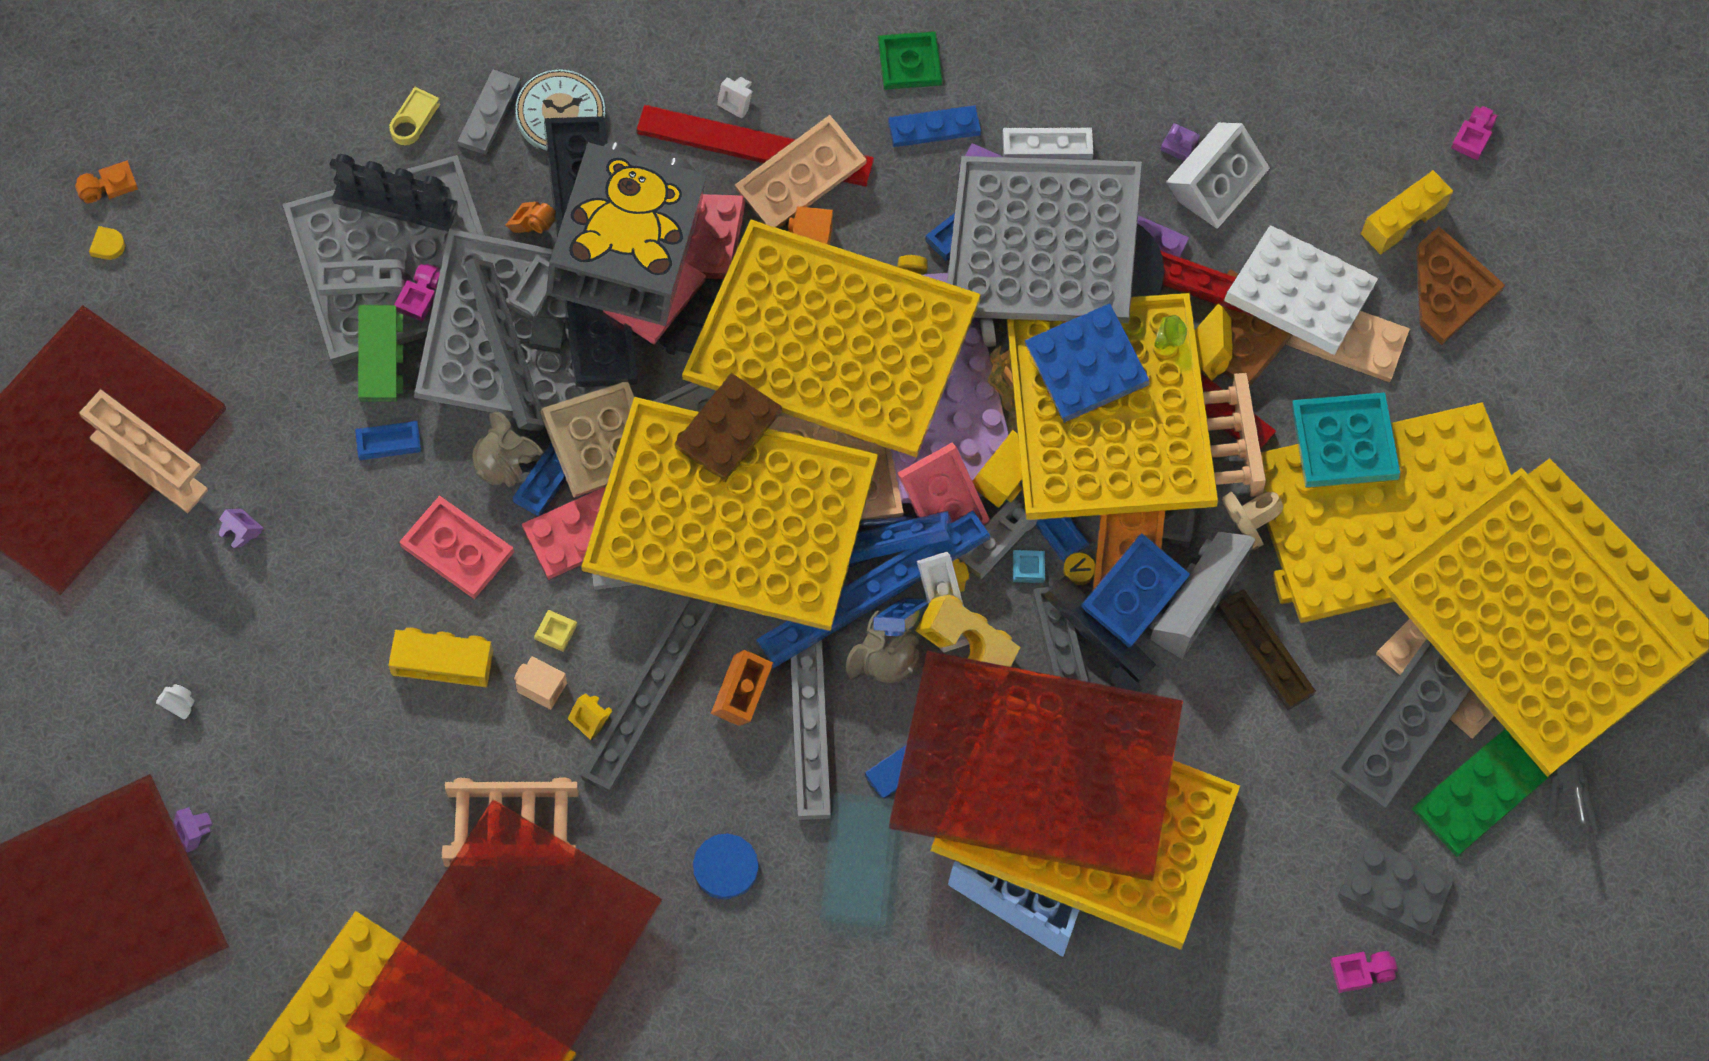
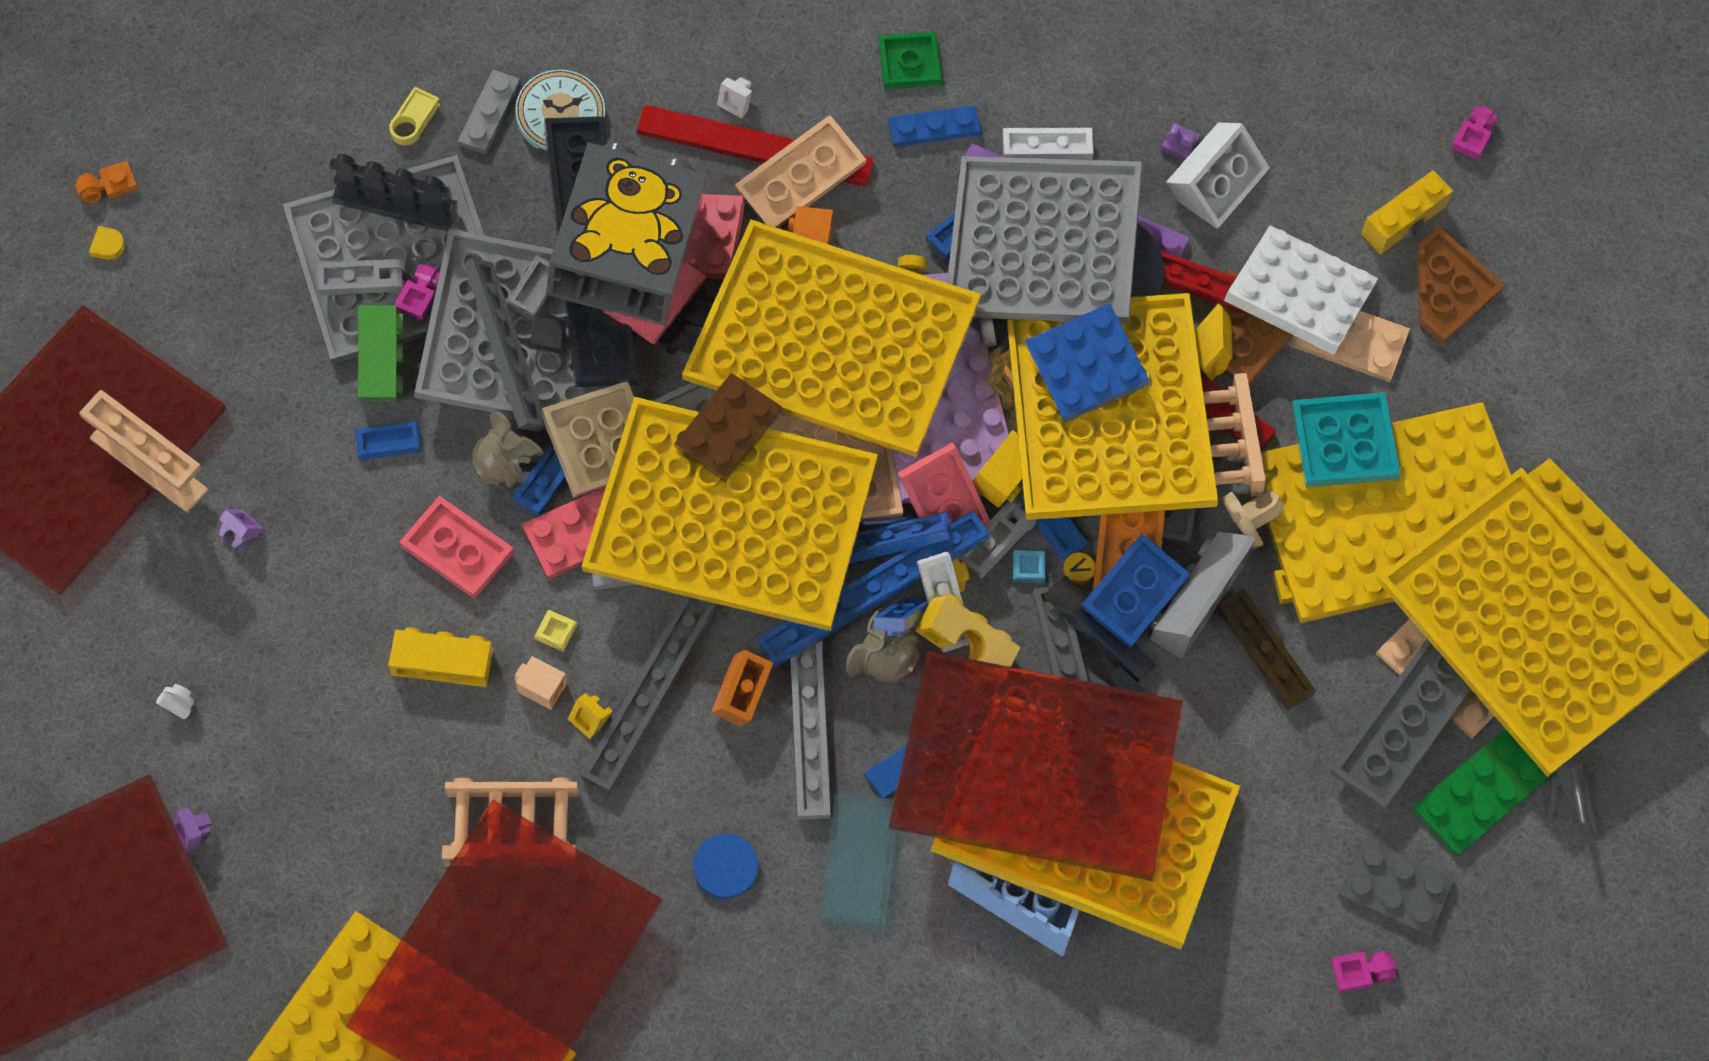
orange plate [506,201,556,233] -> none
clear neon green plate [1154,315,1187,349] -> none

